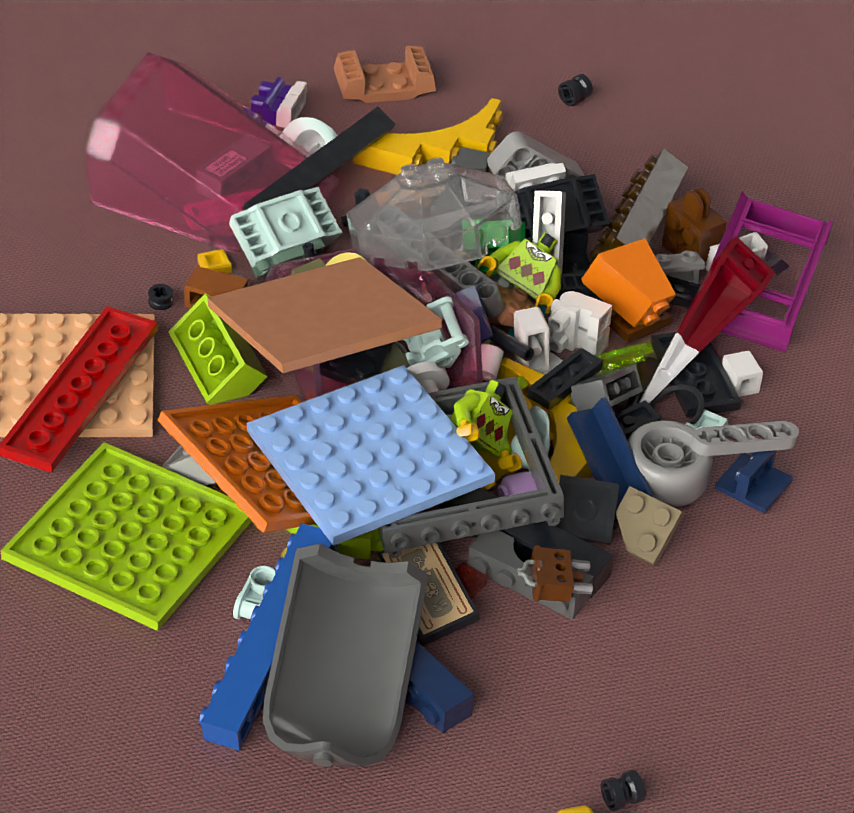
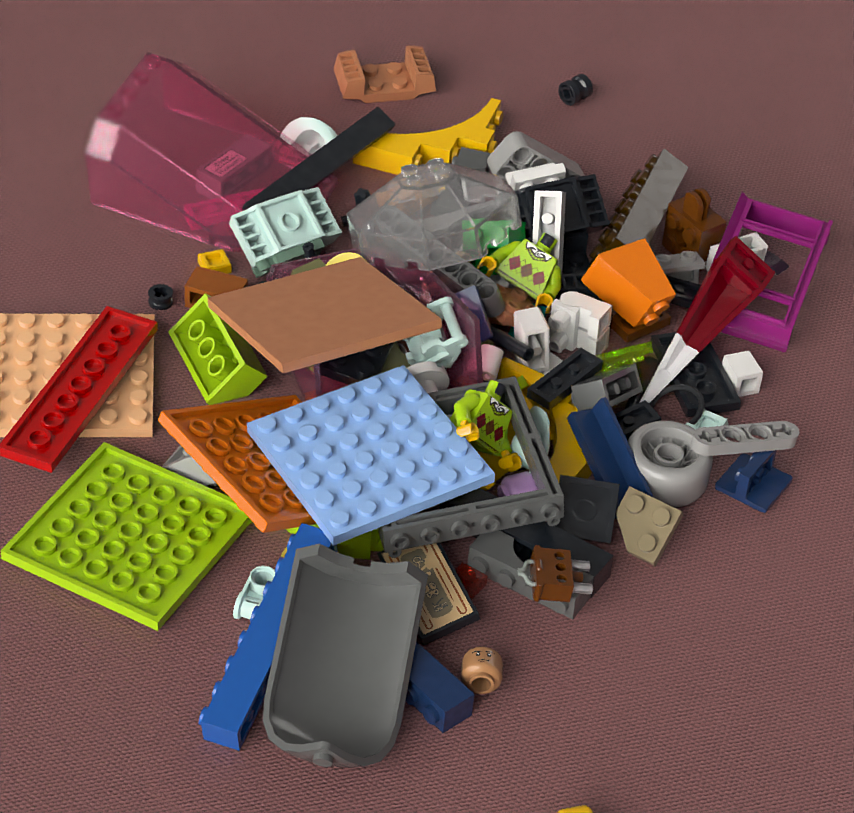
hips [251,77,307,128] -> none
black wheel [600,770,646,812] -> none
none -> medium nougat head [461,646,503,694]

